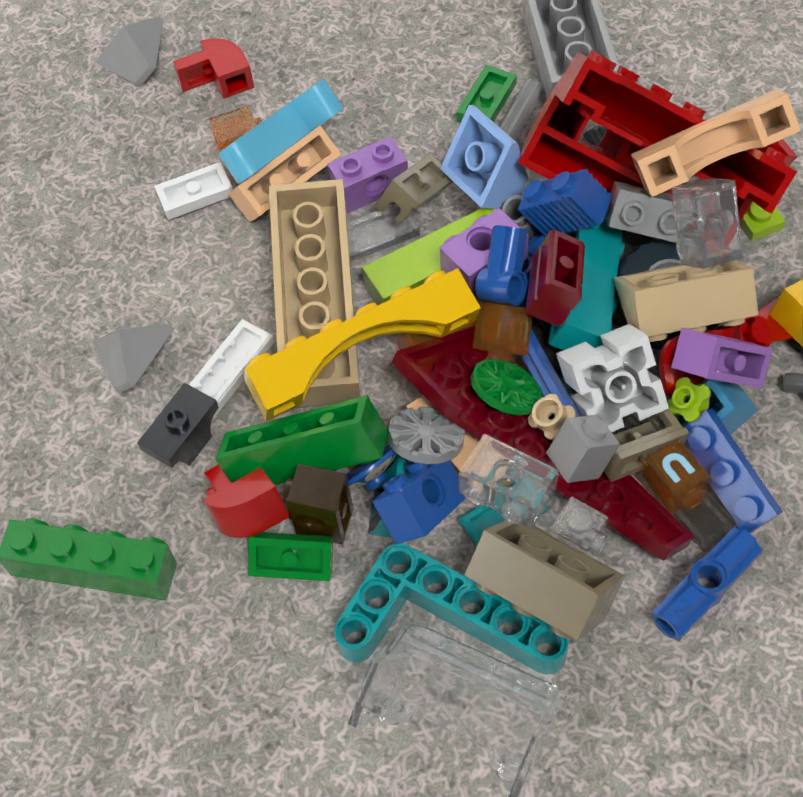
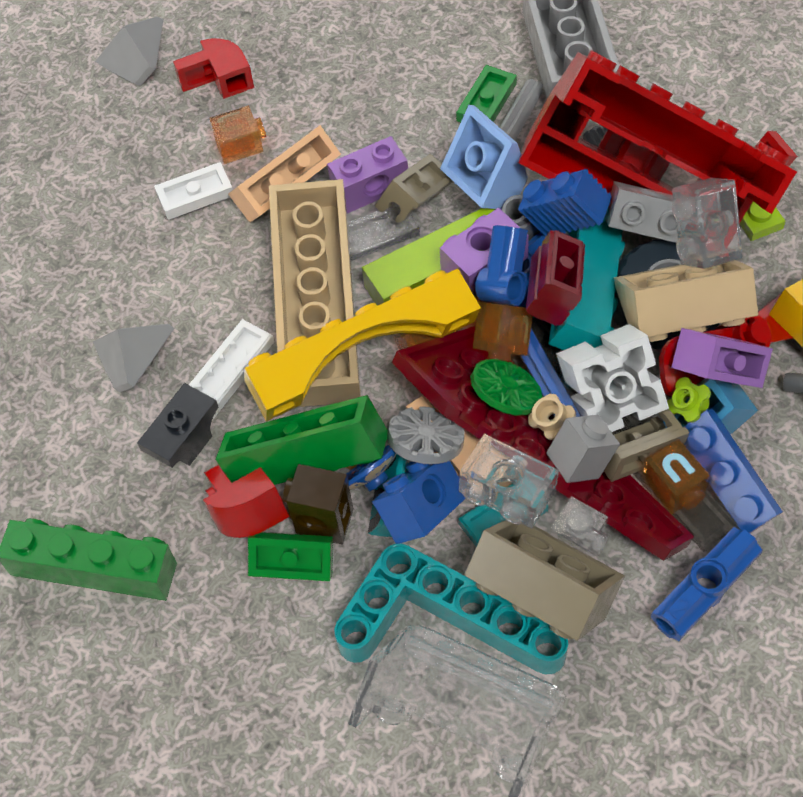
medium azure beam [217,79,344,184] -> none
light nougat arch [631,89,801,197] -> none

